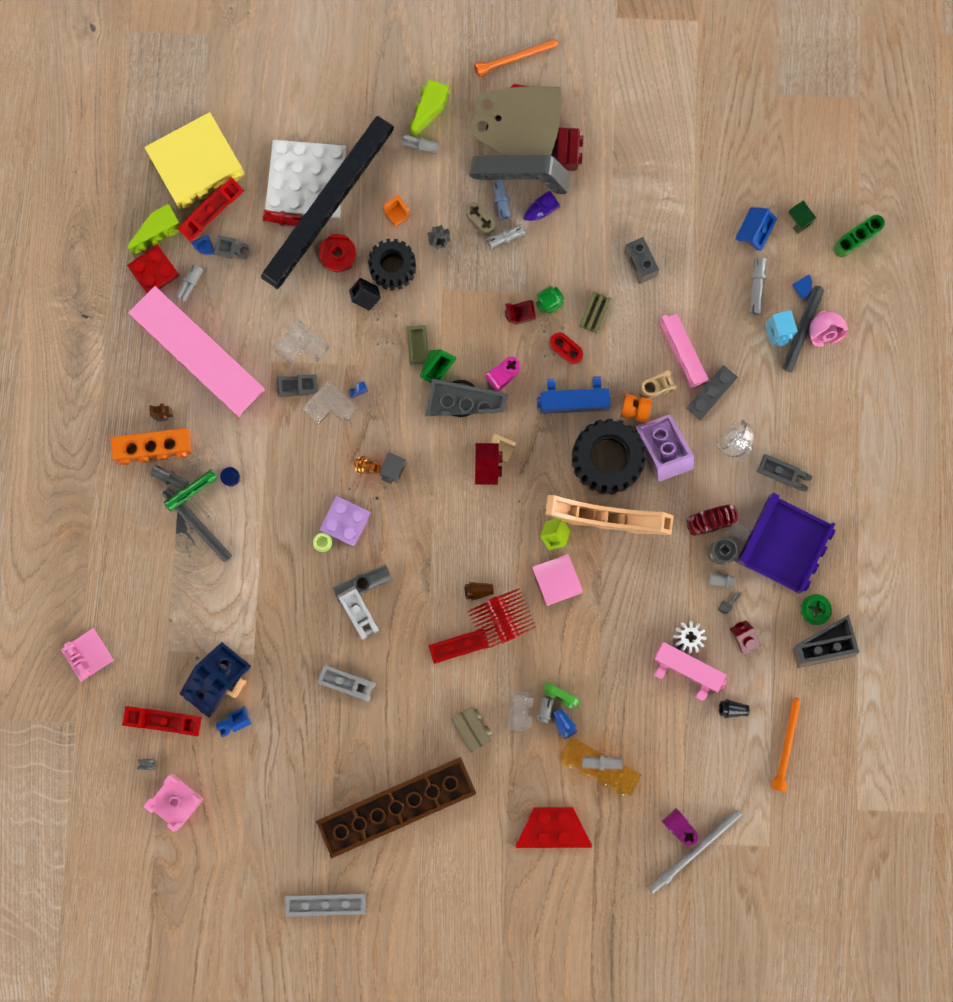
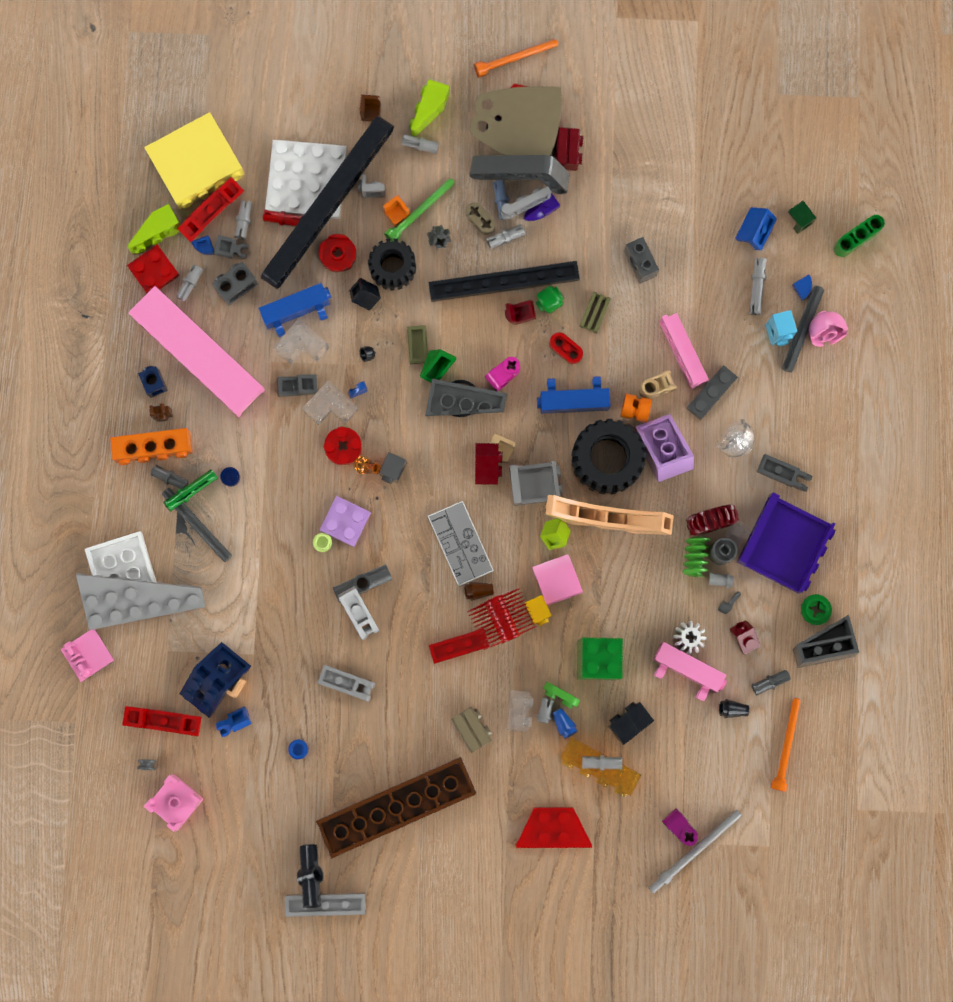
none -> light grey wing [76,573,206,630]
none -> white plate [85,531,157,583]
none -> dark blue brick [138,366,168,398]
none -> dark grey brick [212,261,258,306]
none -> light grey pin [234,200,253,240]
none -> blue brick [259,283,332,338]
none -> blue tile [288,740,309,759]
none -> black piece [297,844,324,908]
none -> red plate [324,426,362,465]
none -> light grey bracket [358,174,385,198]
none -> black hinge [359,346,376,362]
none -> reddish brown panel [360,94,381,122]
none -> bright green piece [384,179,454,241]
none -> black plate [428,261,580,302]
none -> light grey tile [428,501,494,587]
none -> light grey plate [501,186,552,220]
none -> light grey panel [509,461,563,506]
none -> yellow brick [524,595,552,626]
none -> green brick [577,637,623,681]
none -> black brick [608,701,654,745]
none -> bright green piece [682,536,711,578]
none -> dark grey axle [751,670,791,696]

